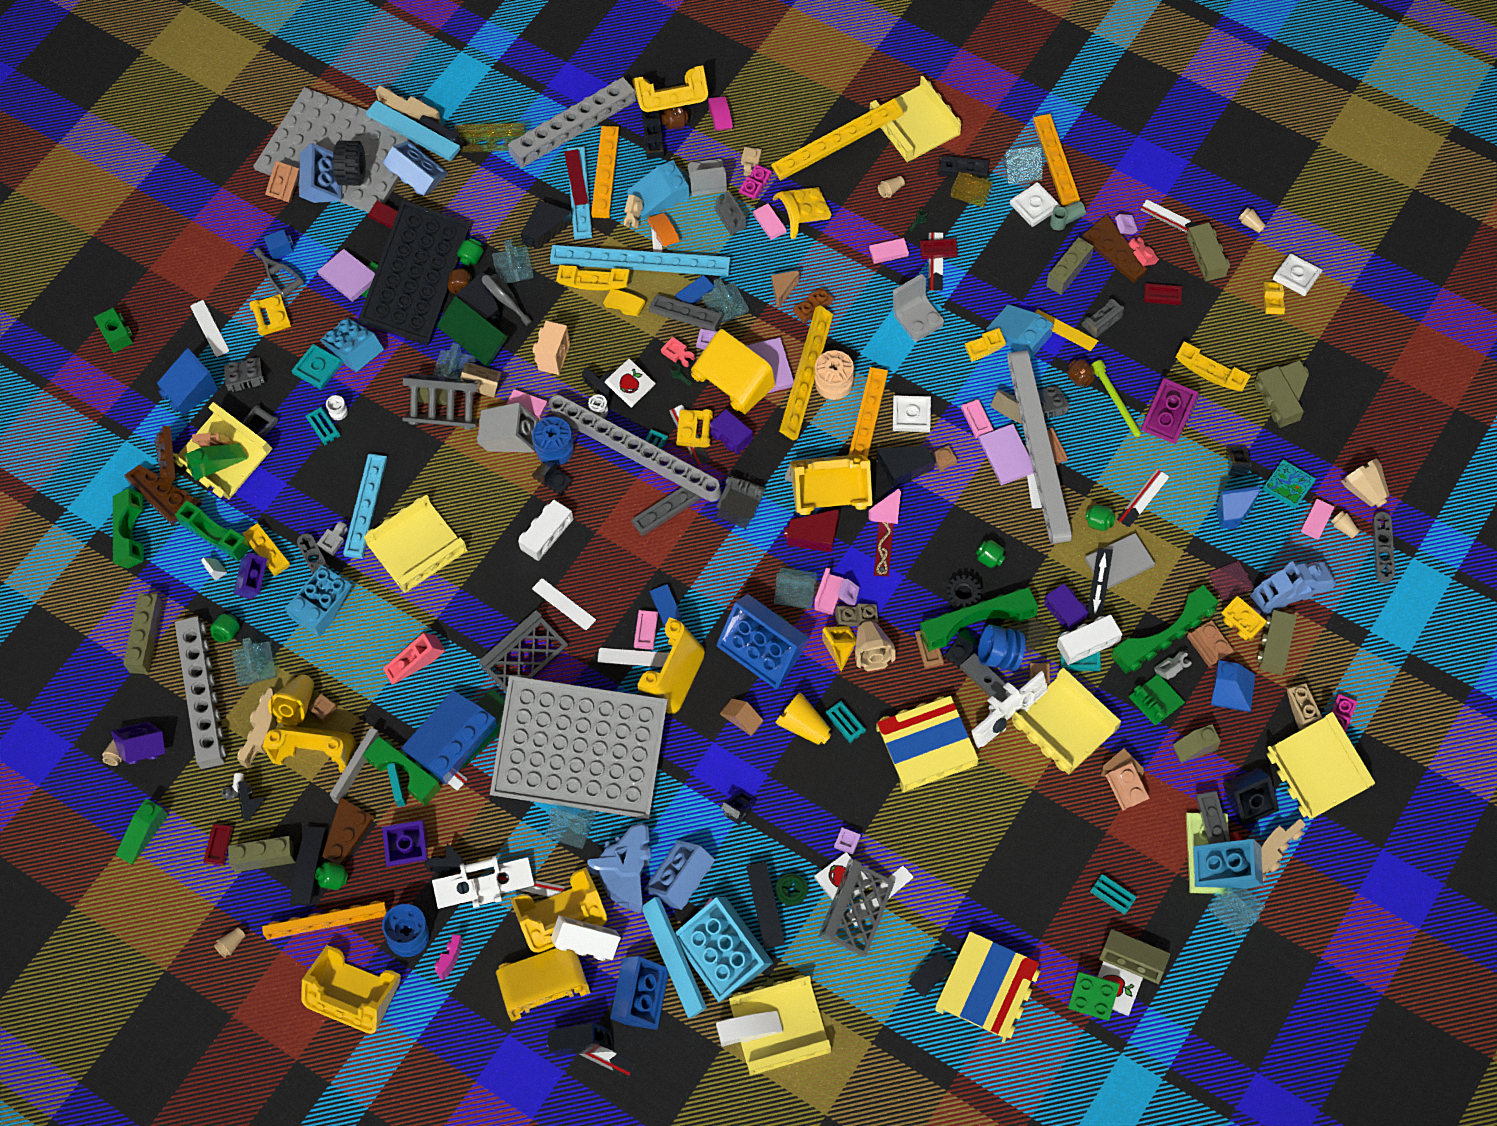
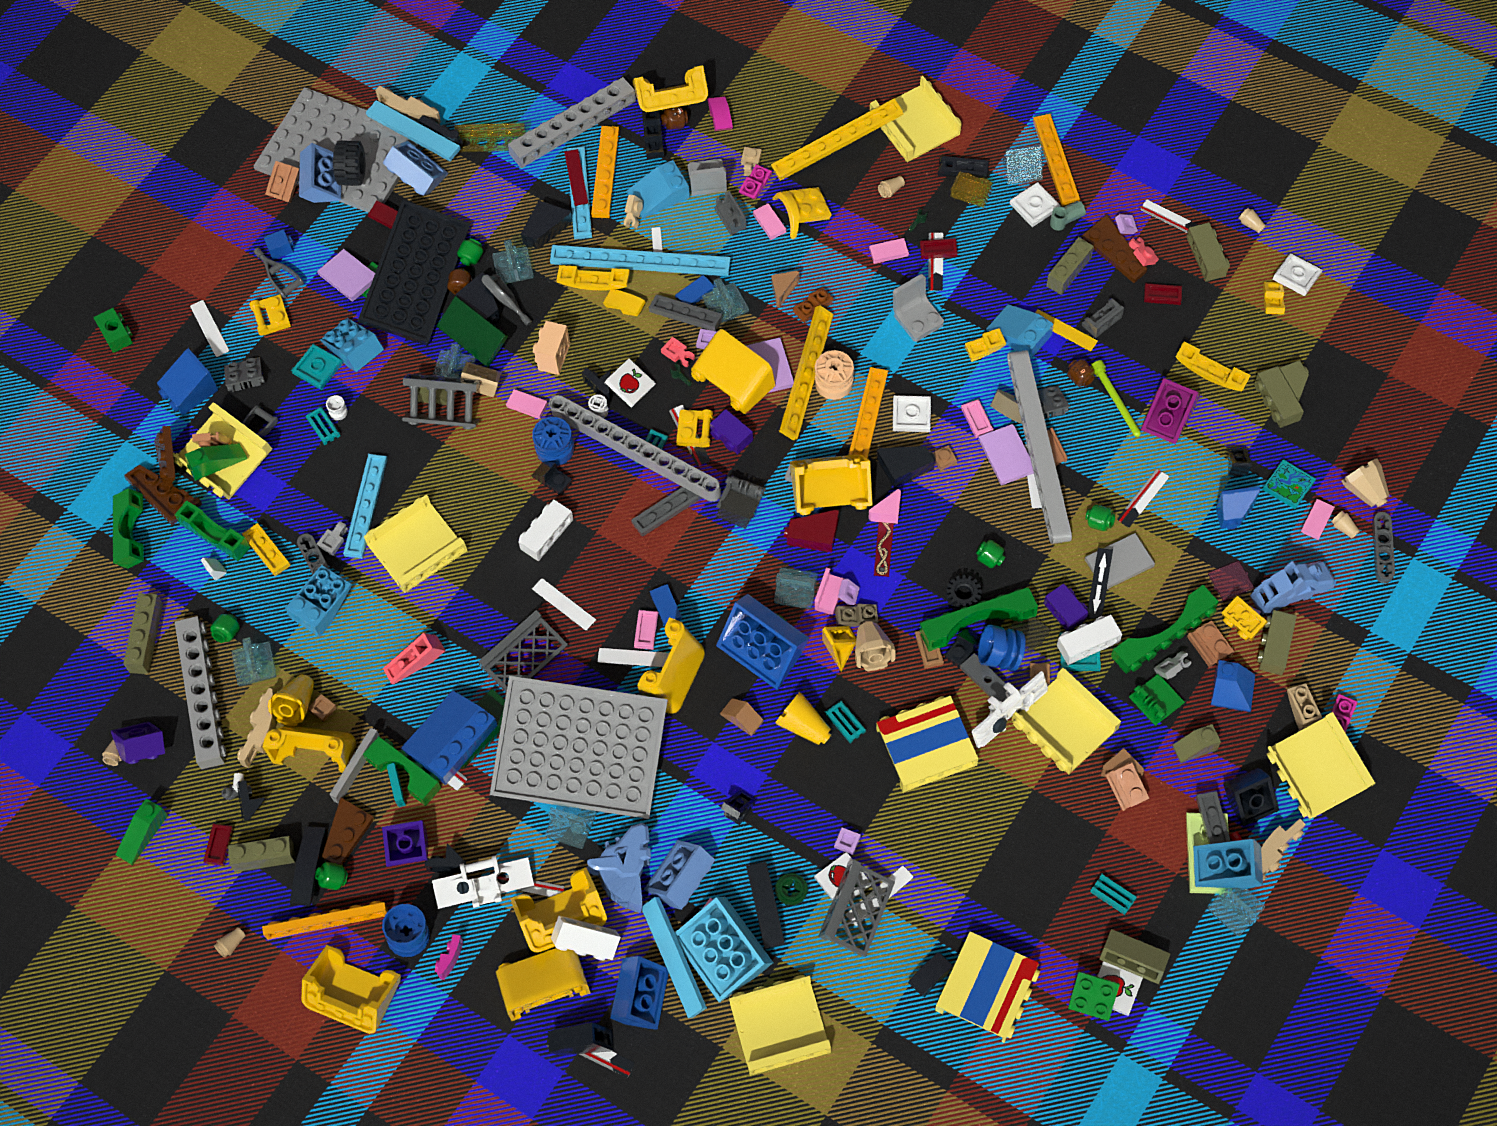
dark purple brick [233,553,267,599] -> none
light grey slope [477,403,538,453] -> none
orange slope [648,213,680,247] -> none
white slope [716,1011,783,1047] -> none

